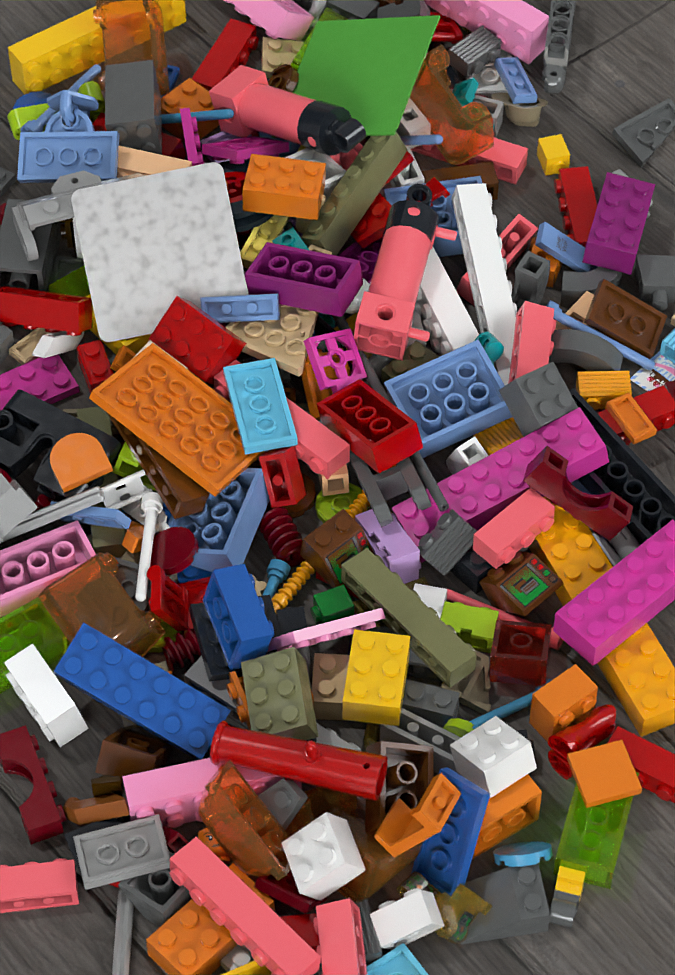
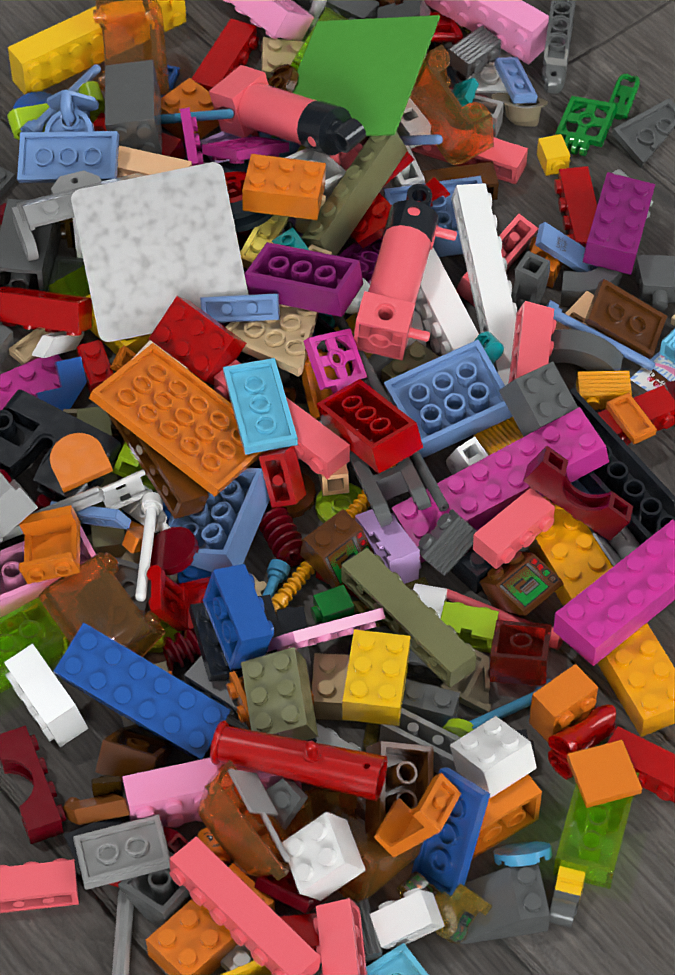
none -> orange panel [19,505,80,584]
none -> blue tile [35,356,87,411]
none -> light grey piece [227,769,290,862]
none -> green piece [556,96,618,157]
none -> green piece [605,74,640,119]

